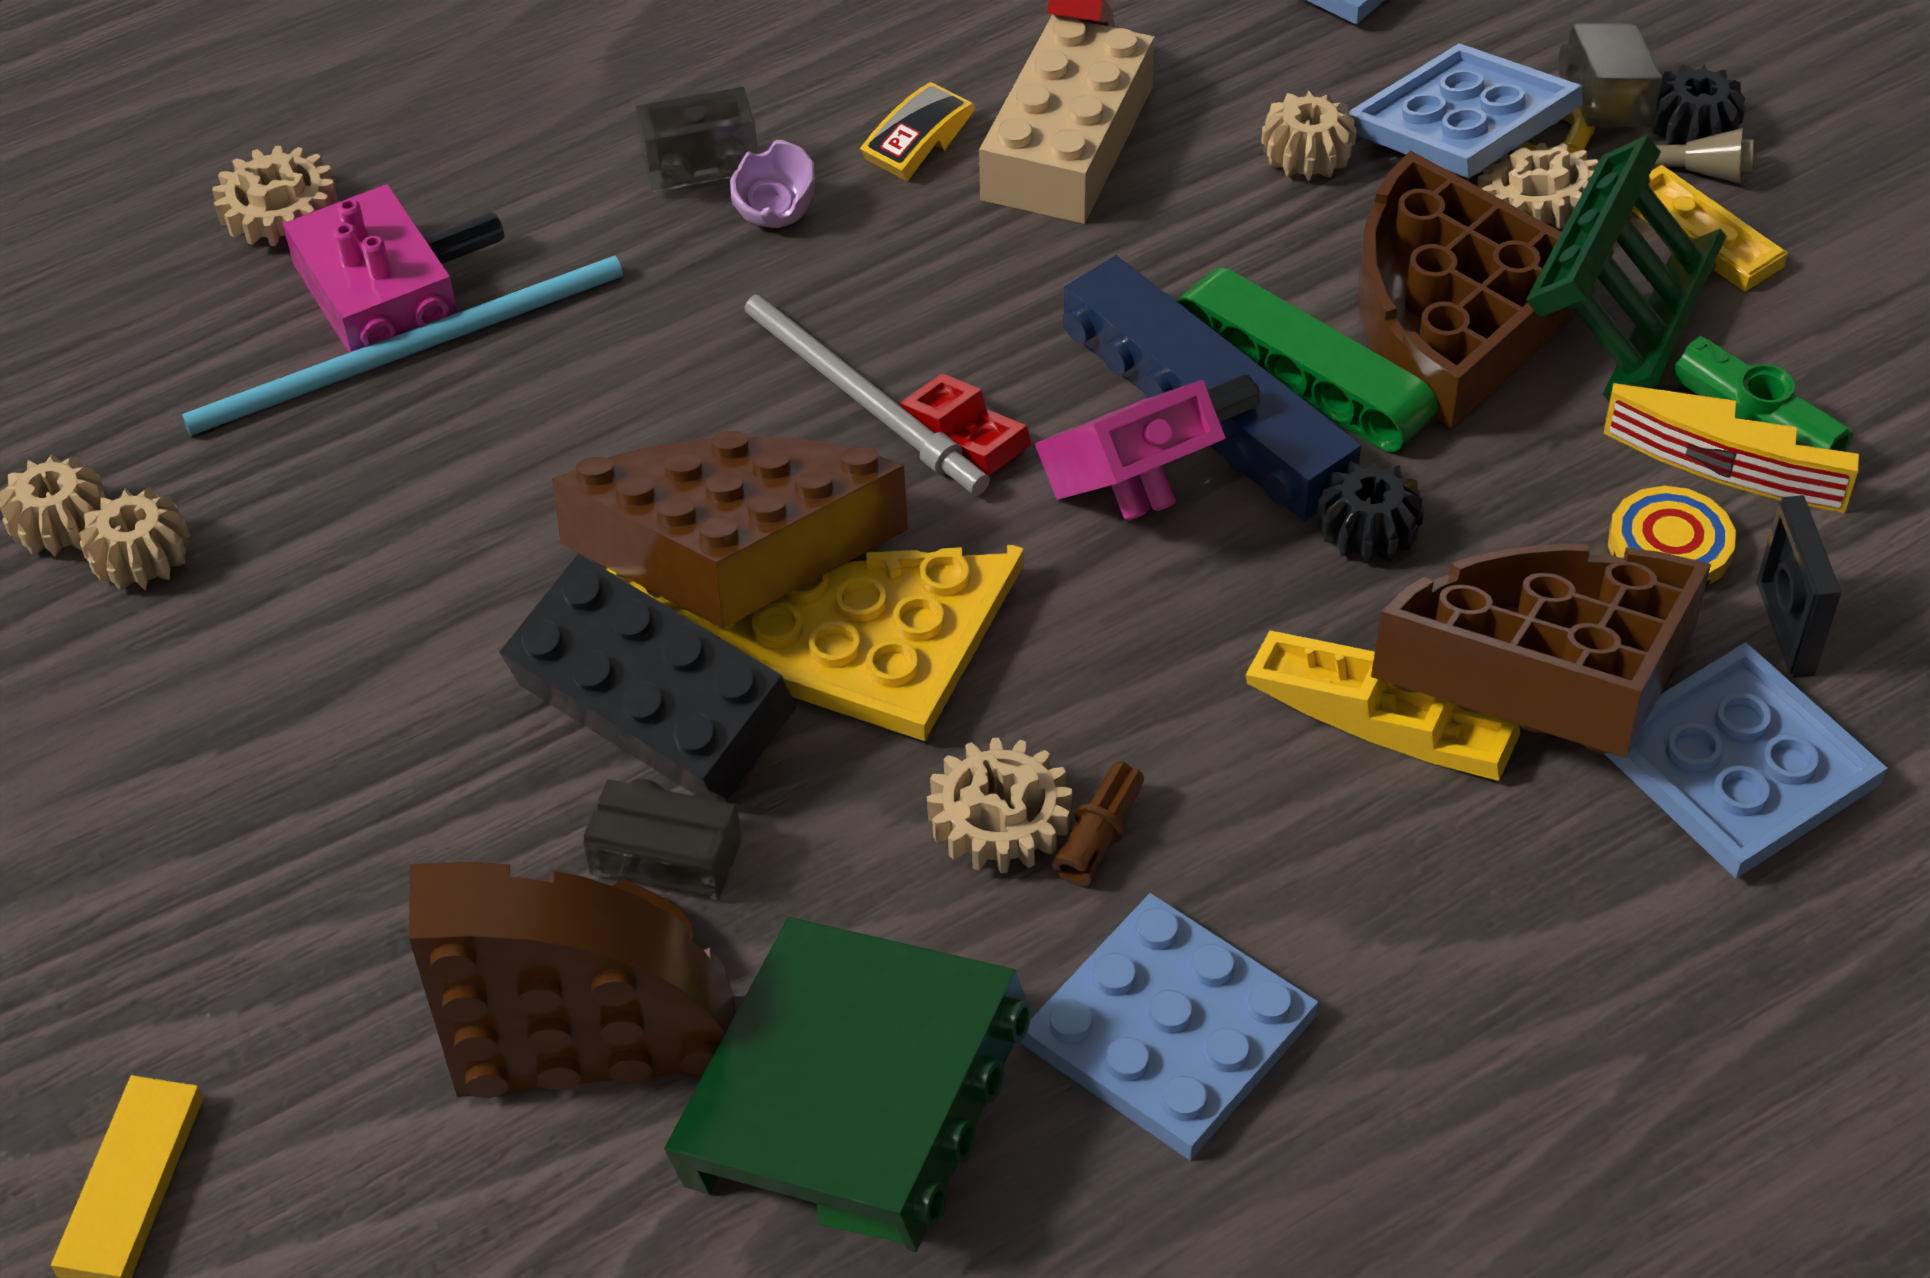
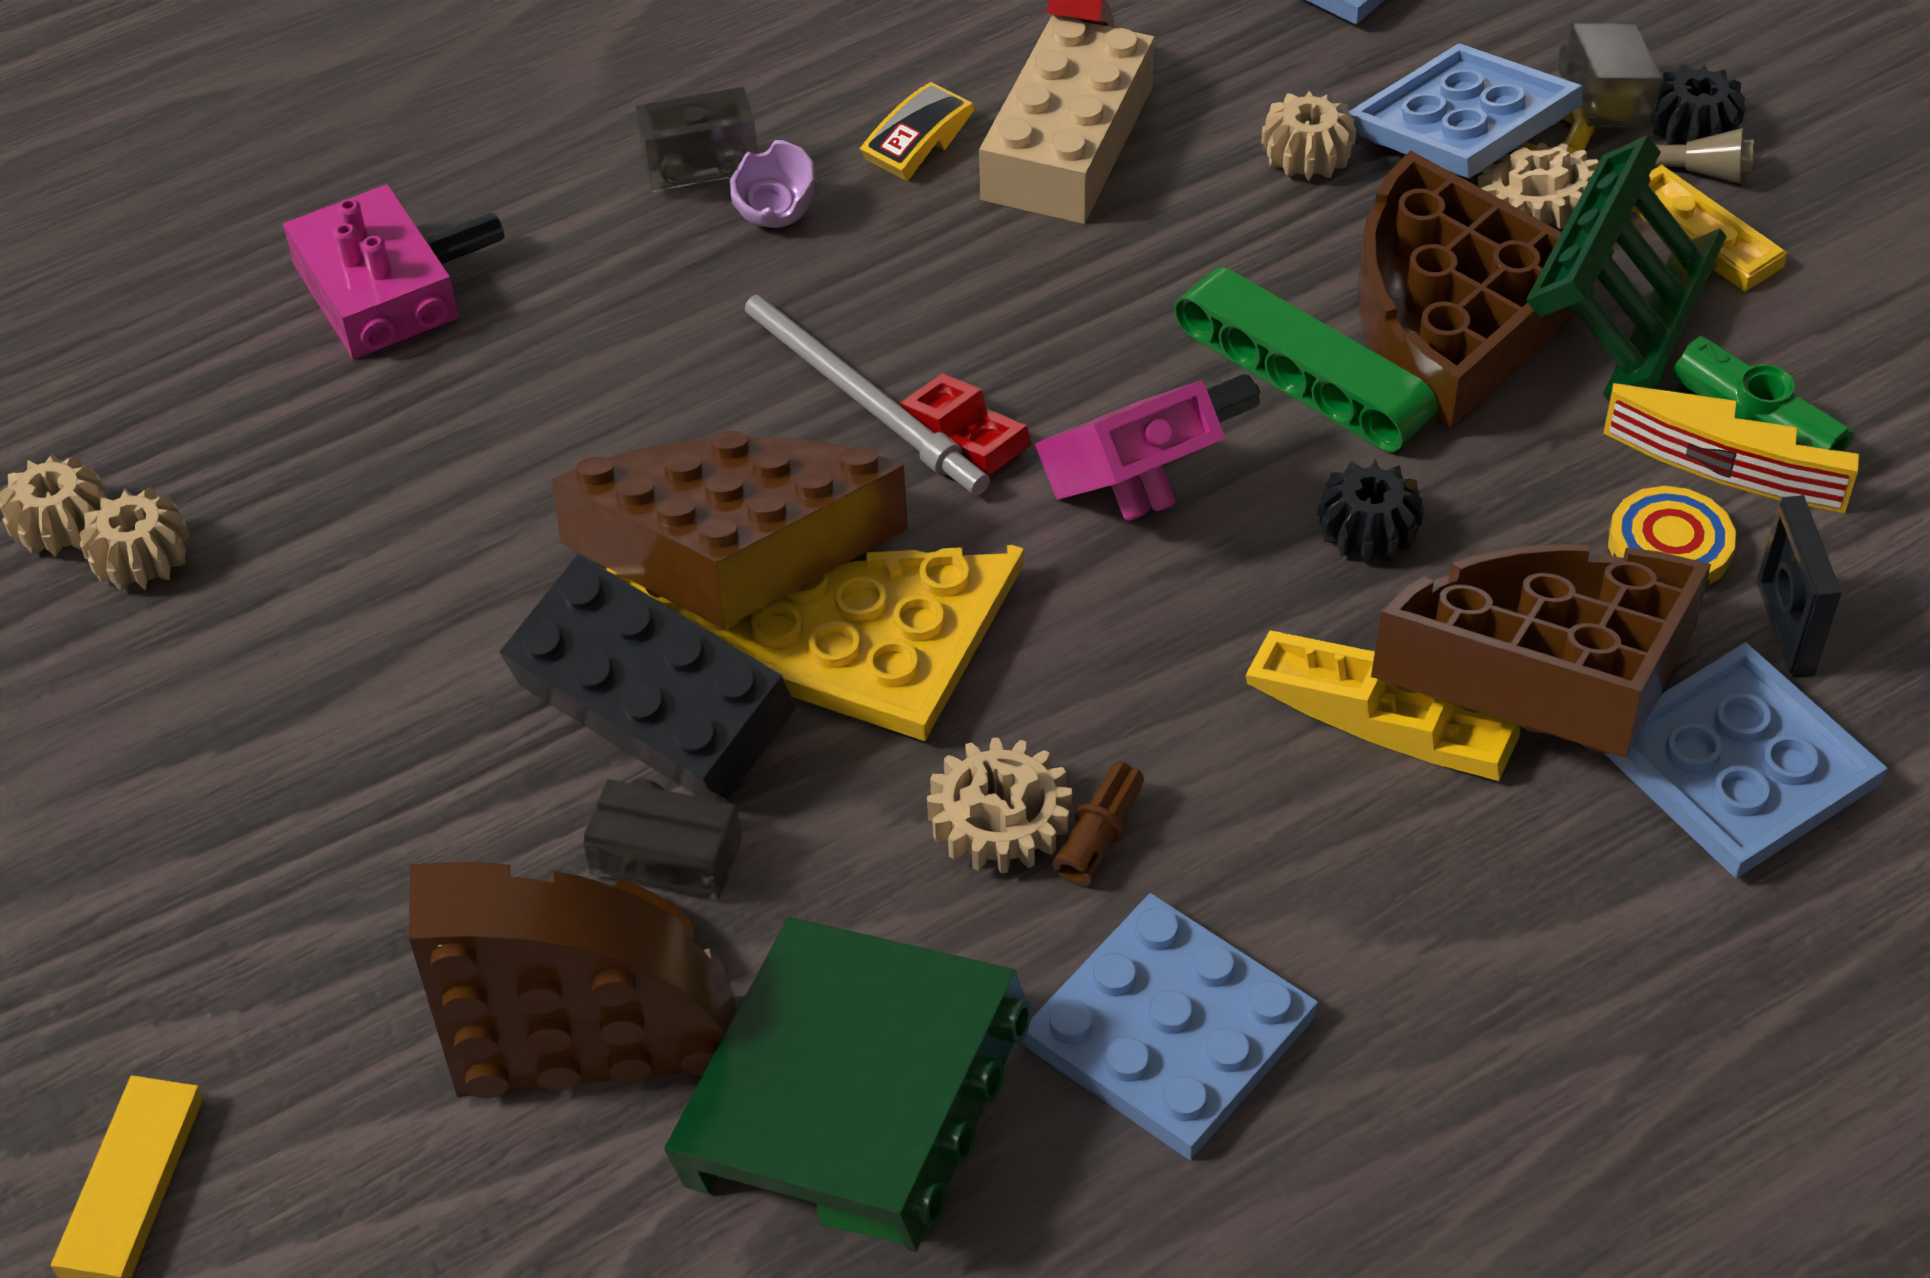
medium azure piece [182,255,623,436] -> none
tan gear [212,146,338,246] -> none
dark blue brick [1063,255,1362,522] -> none

